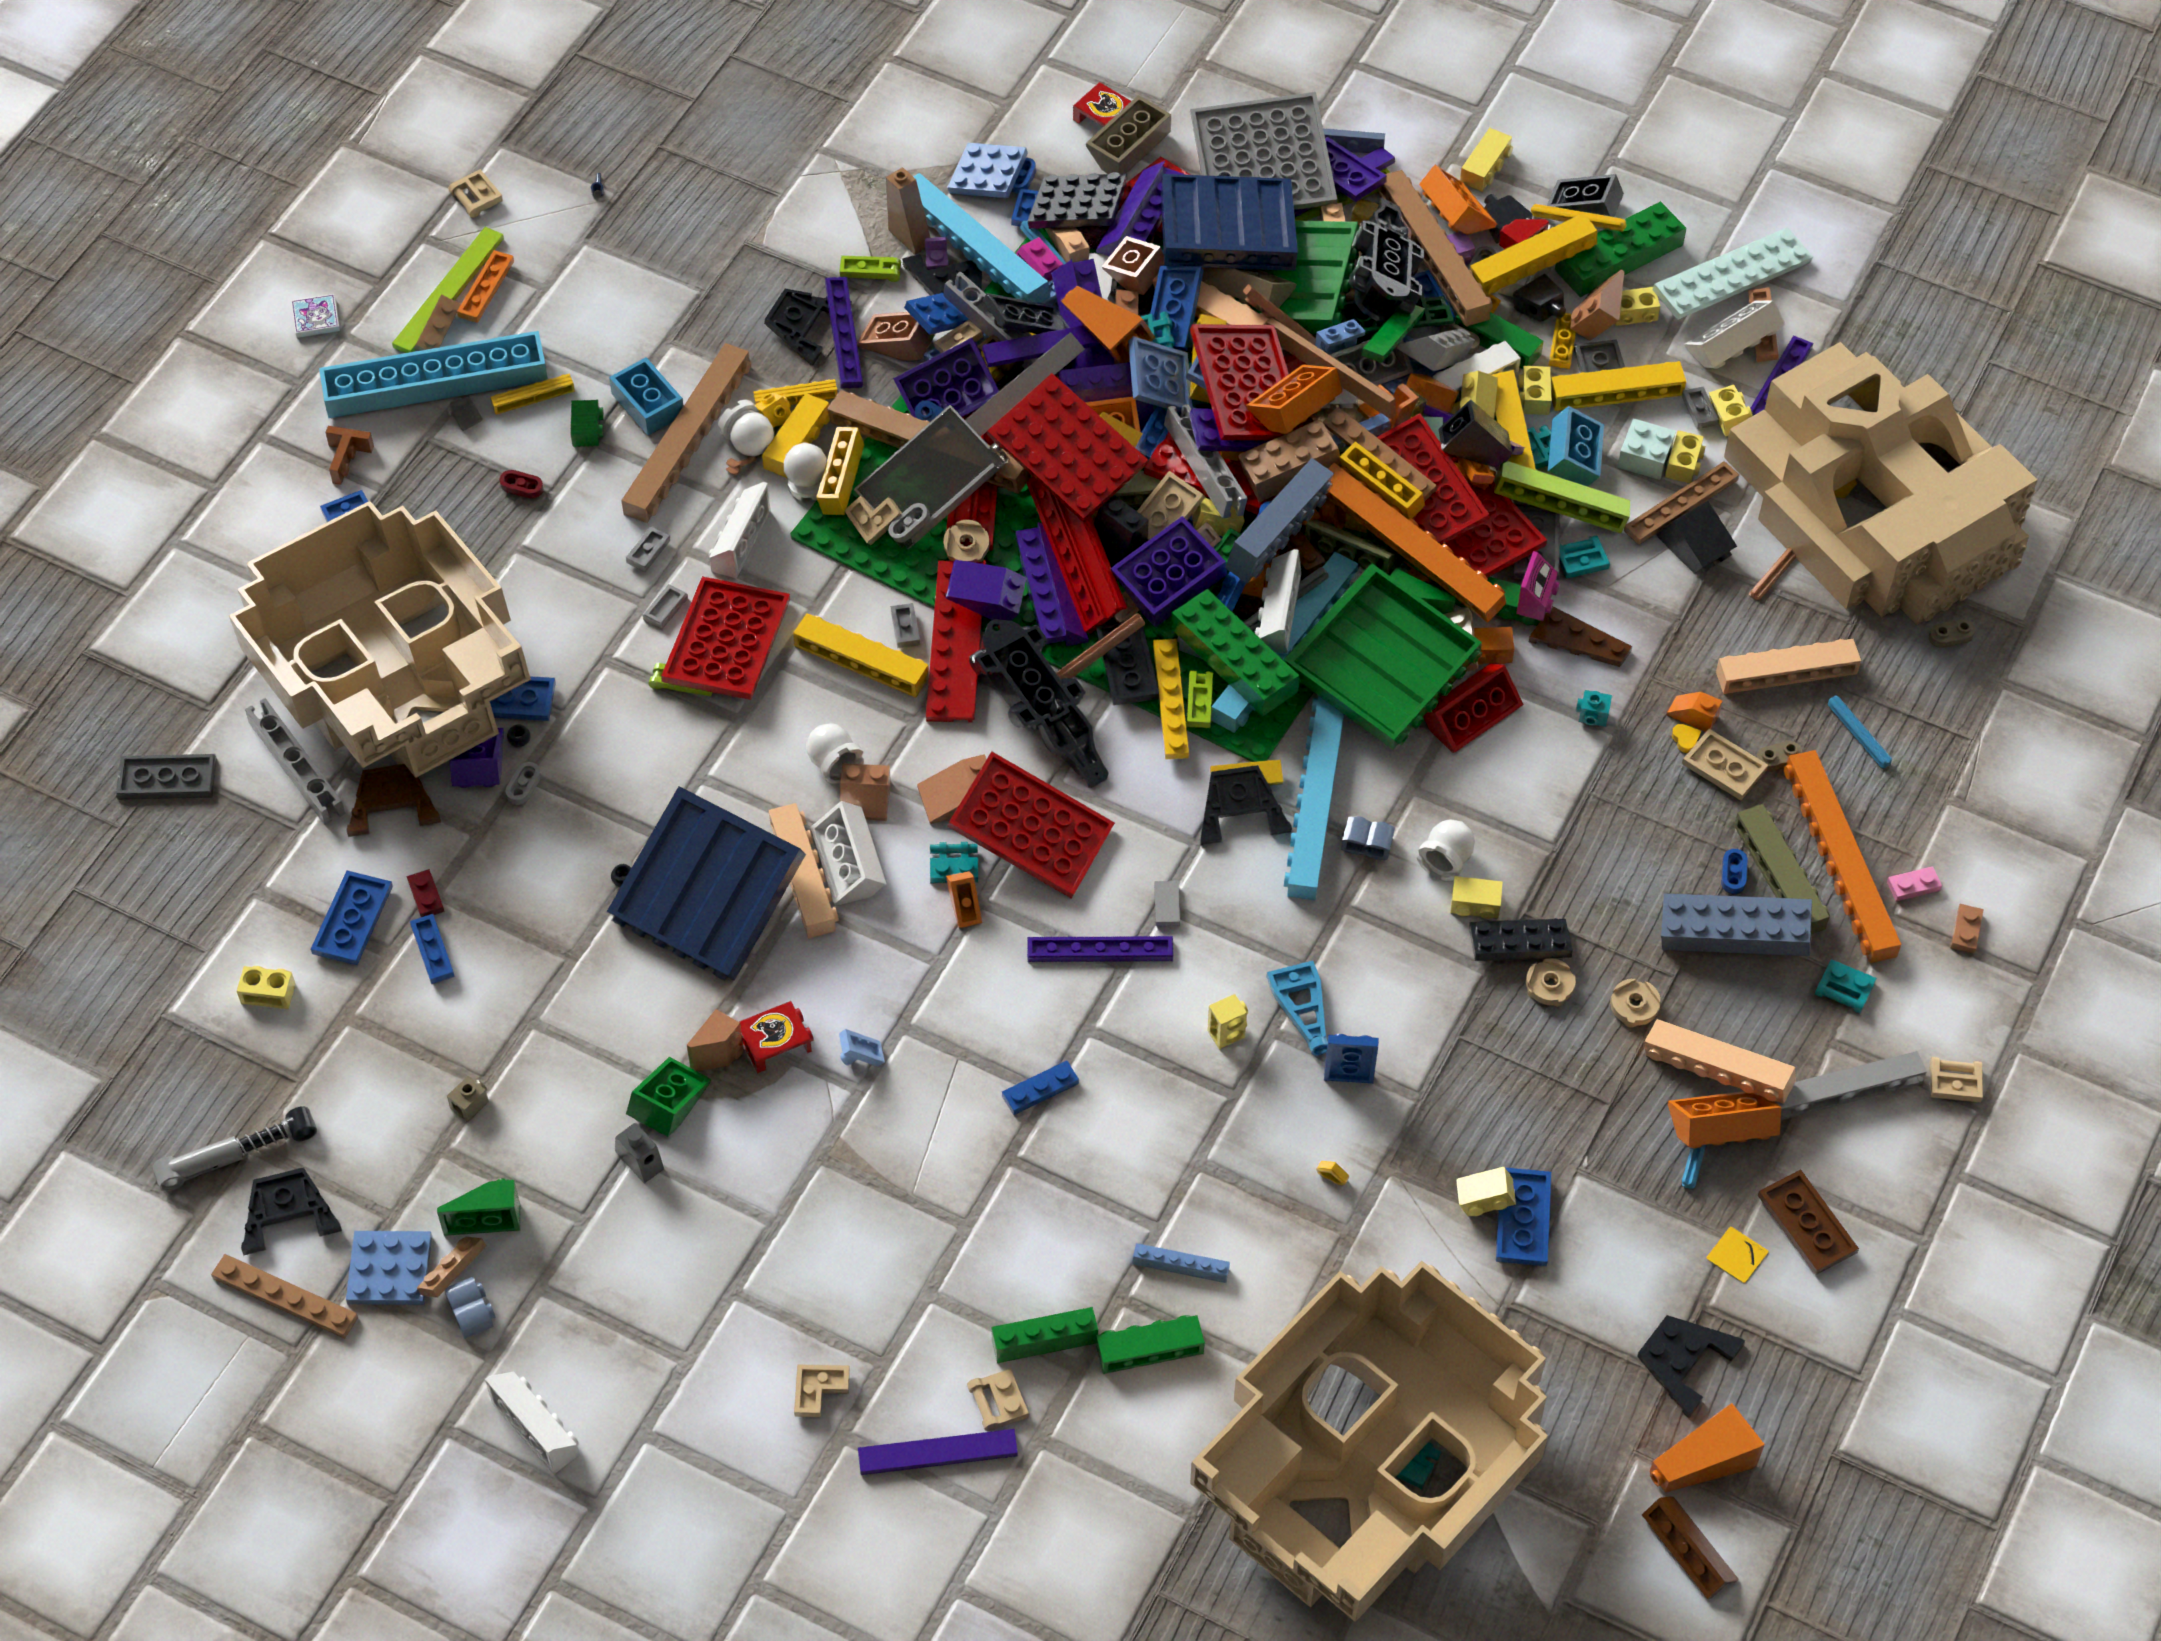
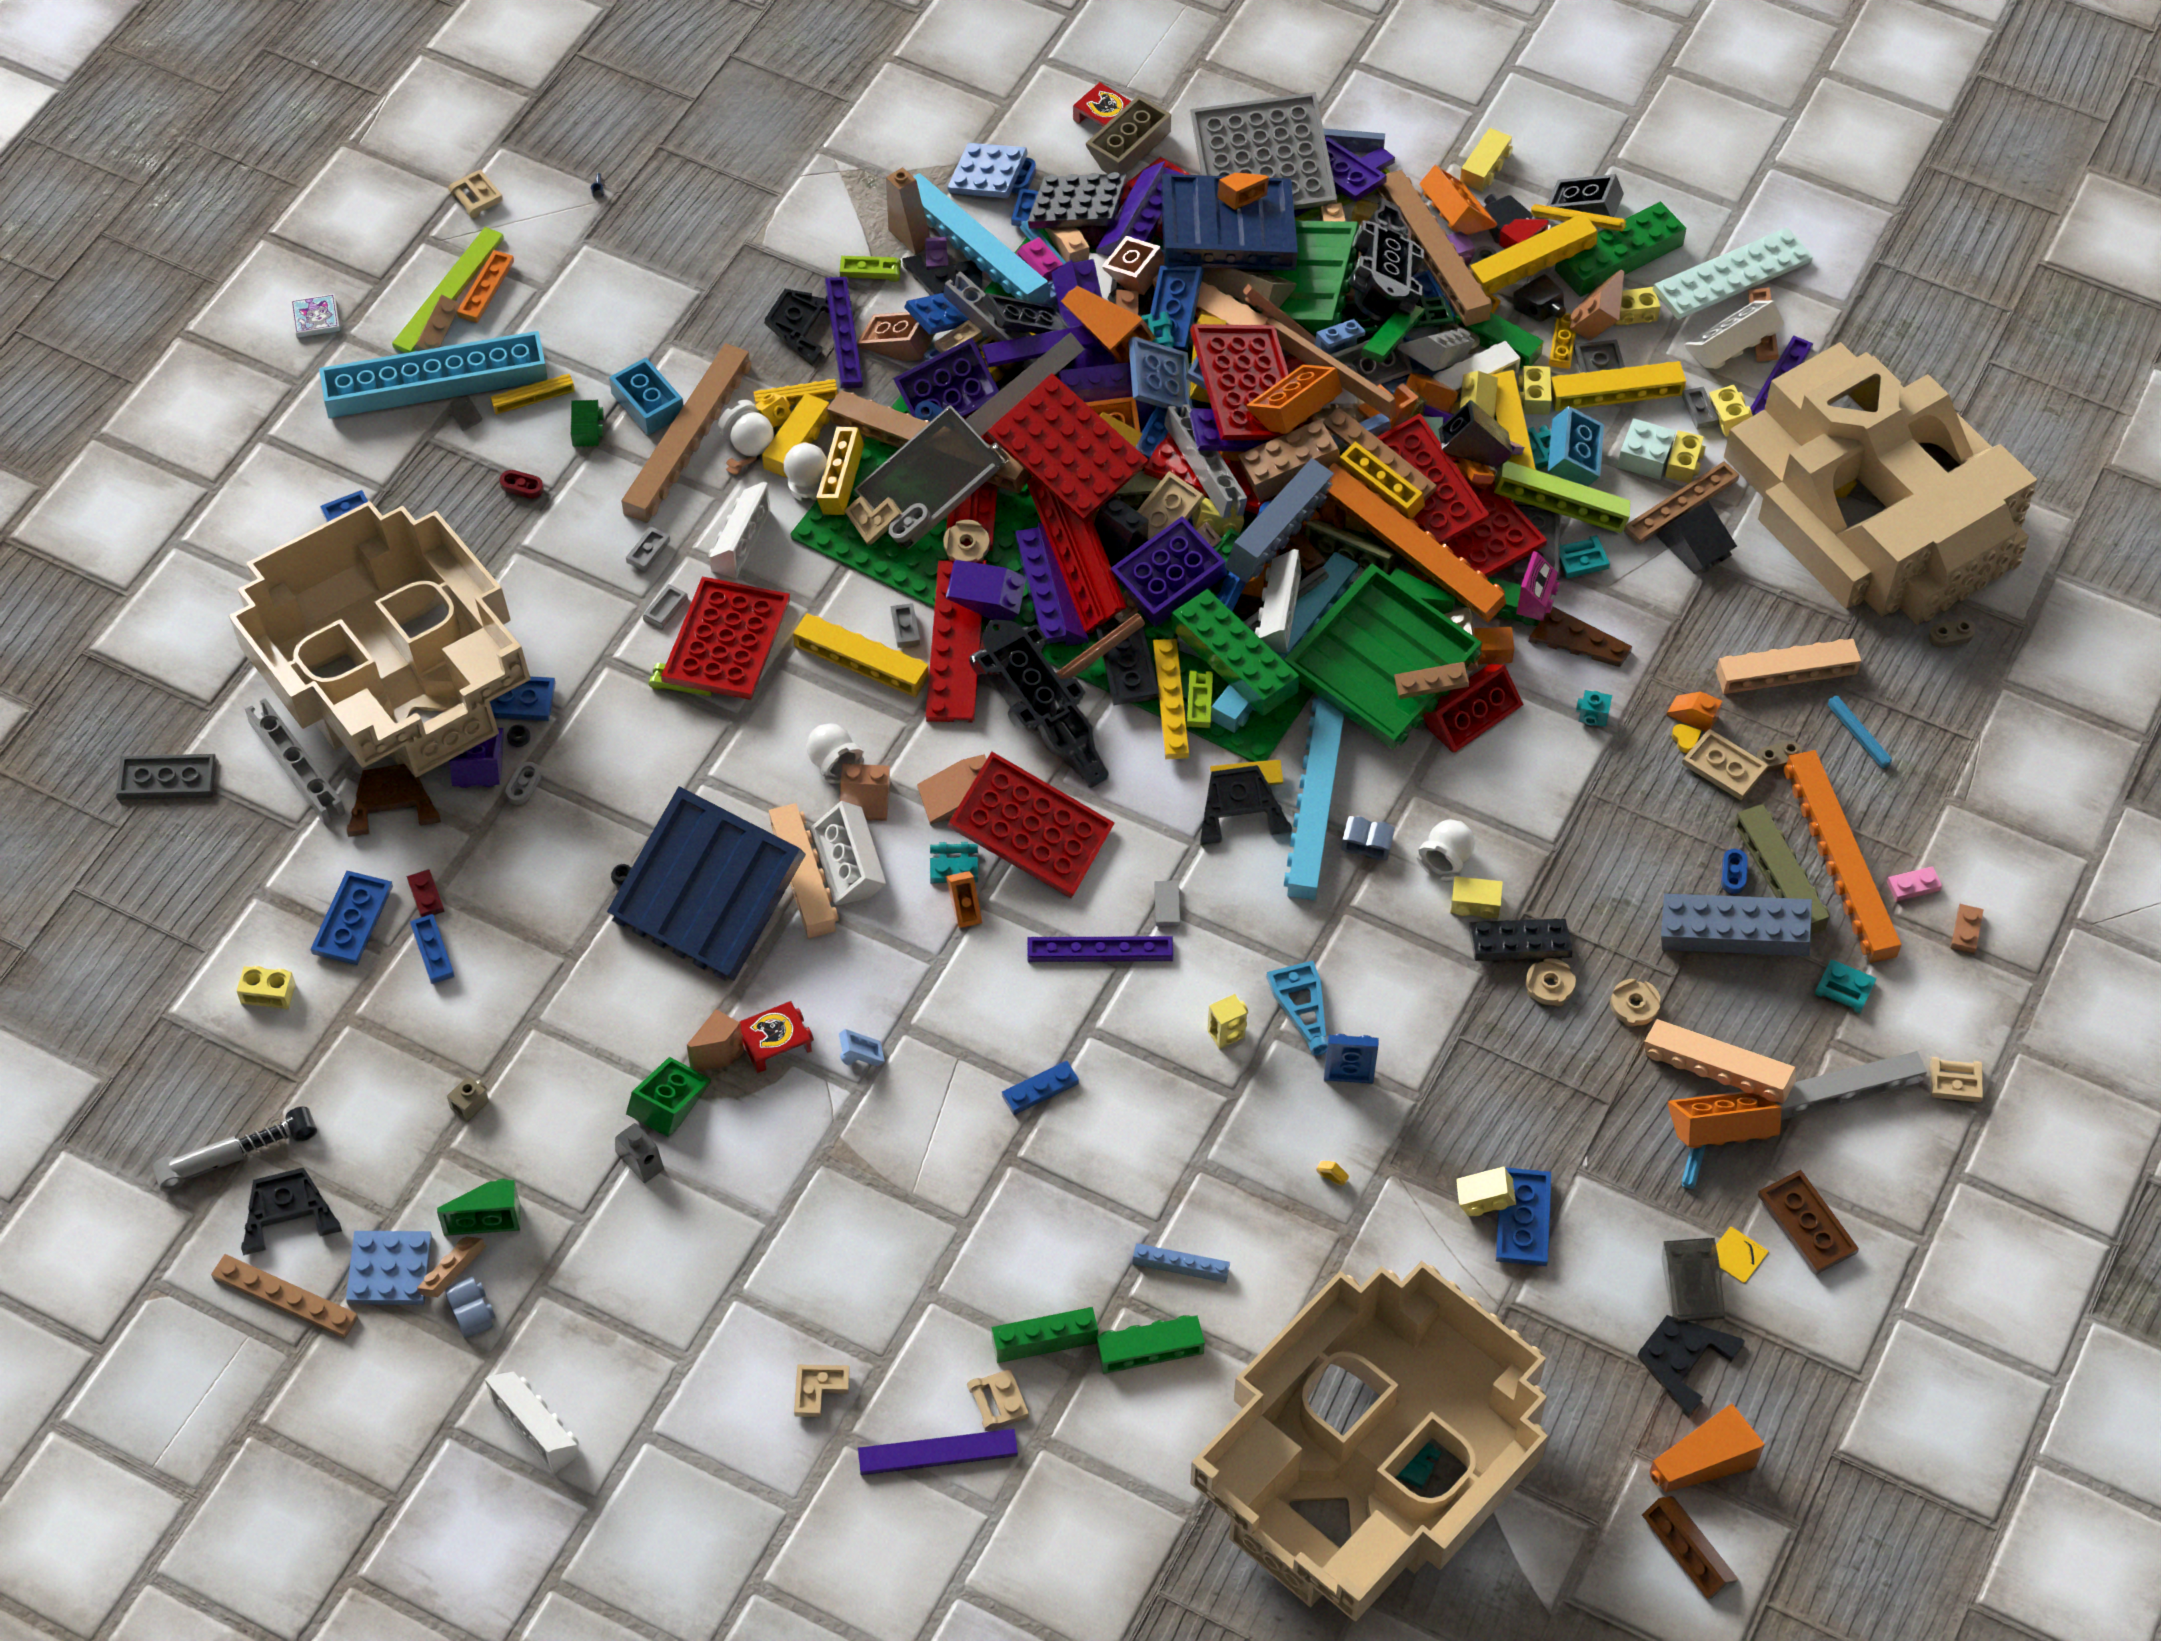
dark orange bracket [325,426,374,485] -> none
nougat axle [1749,547,1796,600] -> none
none -> orange slope [1218,172,1269,210]
none -> medium nougat plate [1394,662,1469,699]
none -> clear smoke slope [1661,1237,1725,1322]

